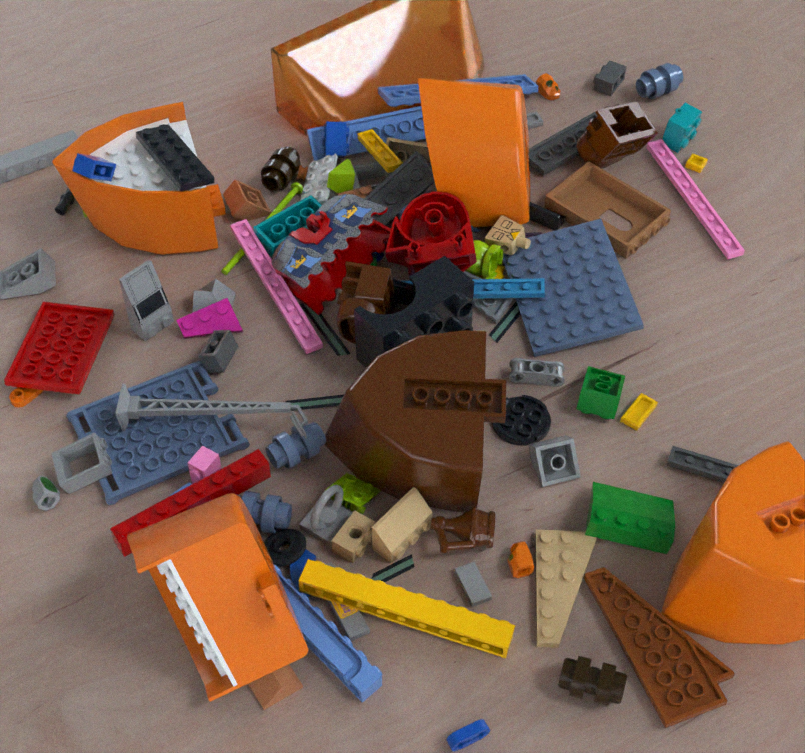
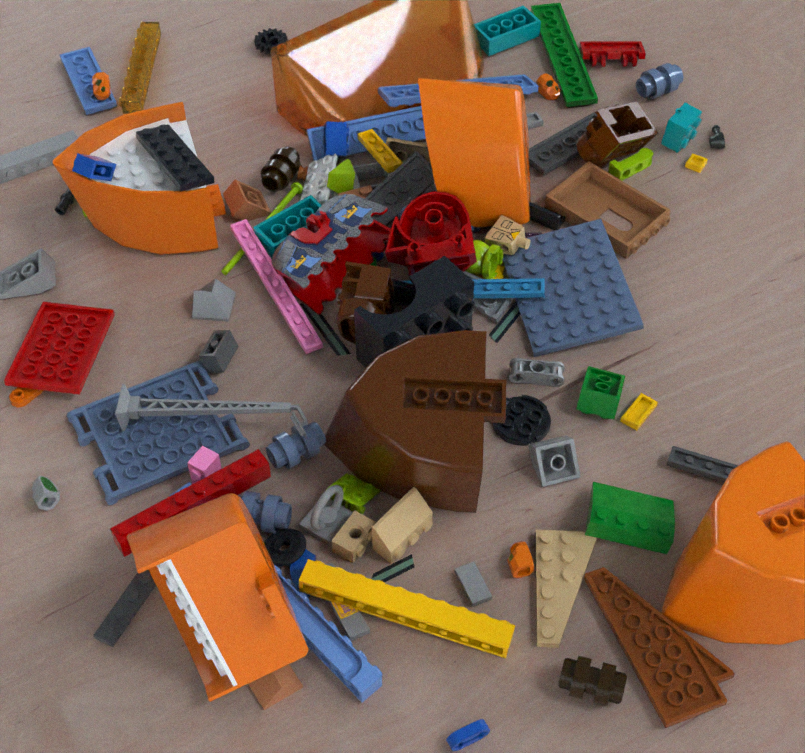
light grey window [51,432,112,494] -> none
light grey slope [119,260,174,341] -> none
dark pink wing [176,298,243,338] -> none
sticker [286,394,344,411] -> none
reddish brown piece [430,507,496,553] -> none
dark grey brick [593,60,627,96] -> none
bright pink plate [646,139,745,260] -> none
none -> medium blue plate [60,47,117,115]
none -> orange rock [92,72,111,100]
none -> dark grey plate [93,570,156,647]
none -> clear yellow brick [119,22,161,114]
none -> black gear [254,28,288,55]
none -> teal brick [472,5,541,56]
none -> green plate [531,3,598,107]
none -> red hinge [580,41,646,67]
none -> lime leg [608,148,654,181]
none -> pearl dark grey bar [709,125,725,149]

